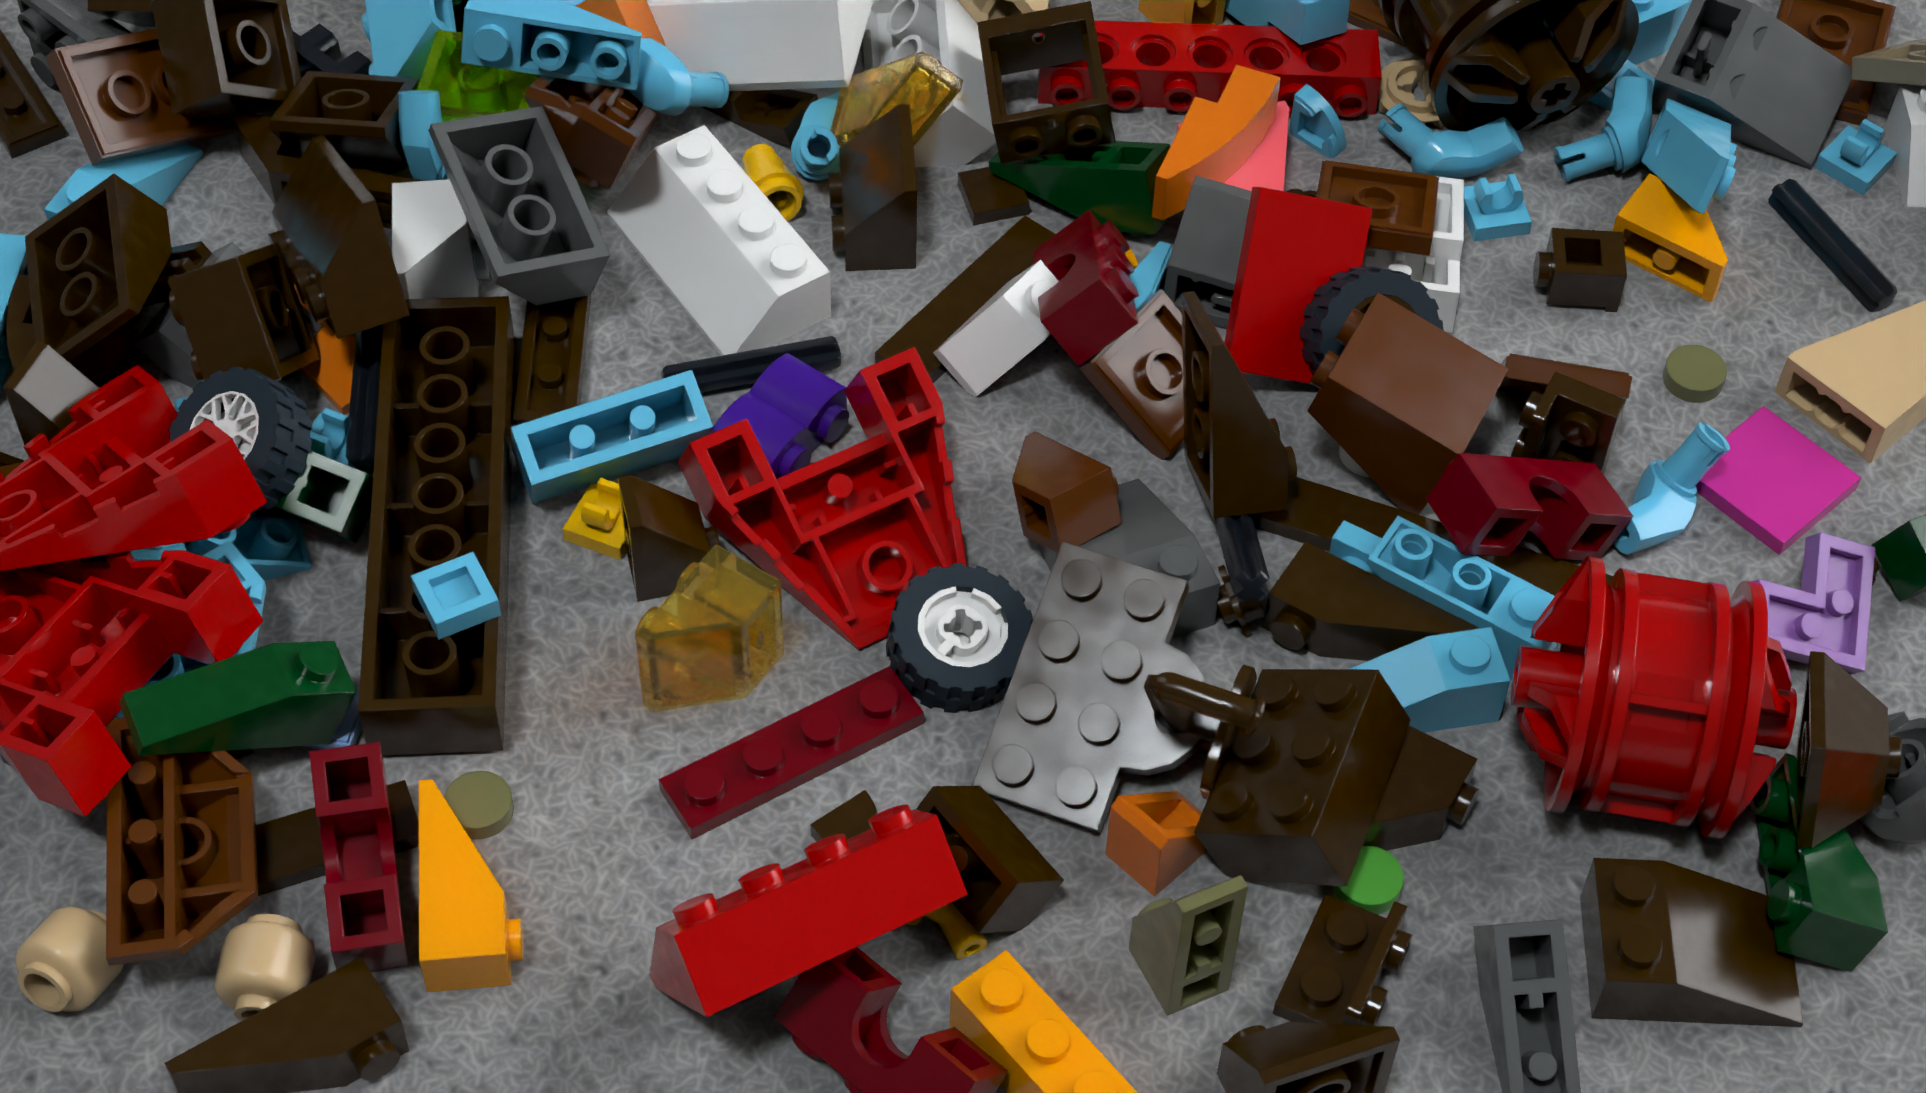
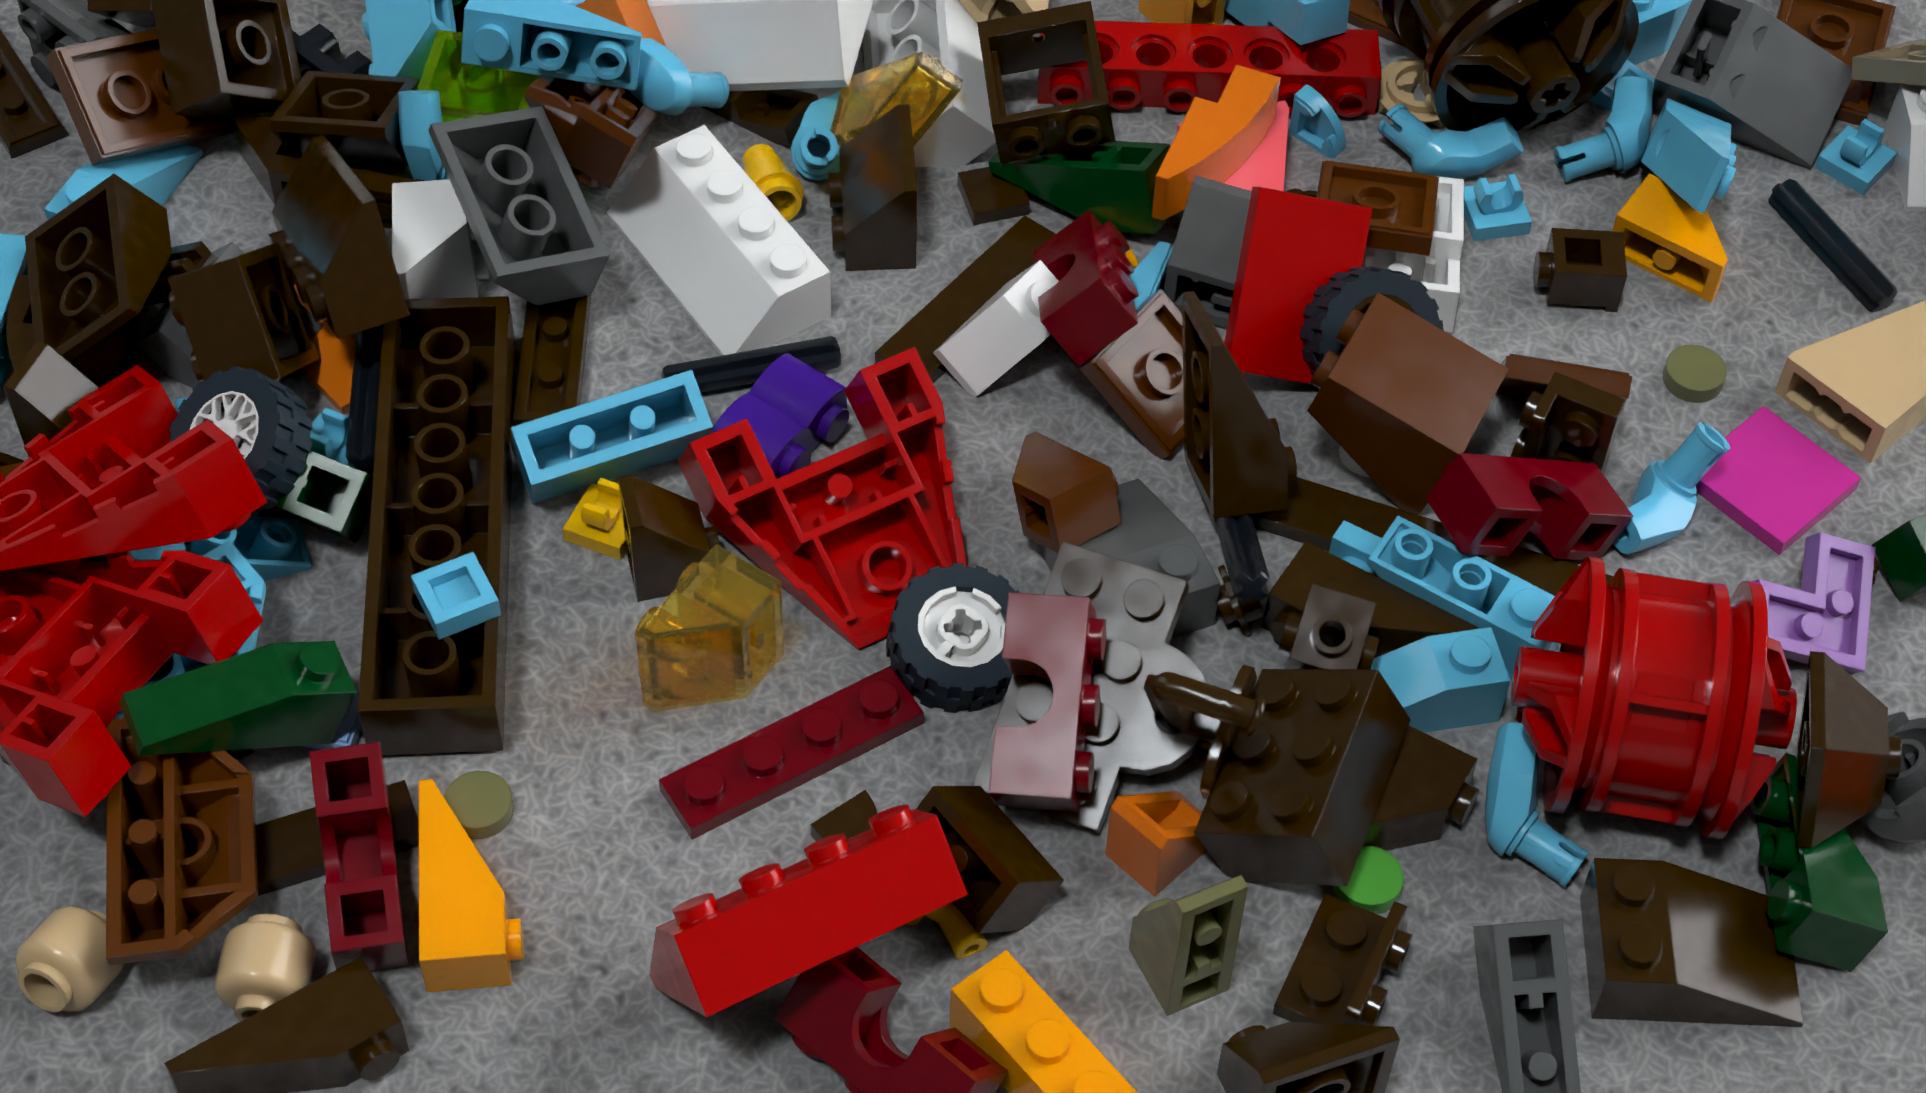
none -> arch [988,592,1106,812]
none -> dark brown brick [1278,583,1379,669]
none -> medium azure arm [1485,722,1589,888]

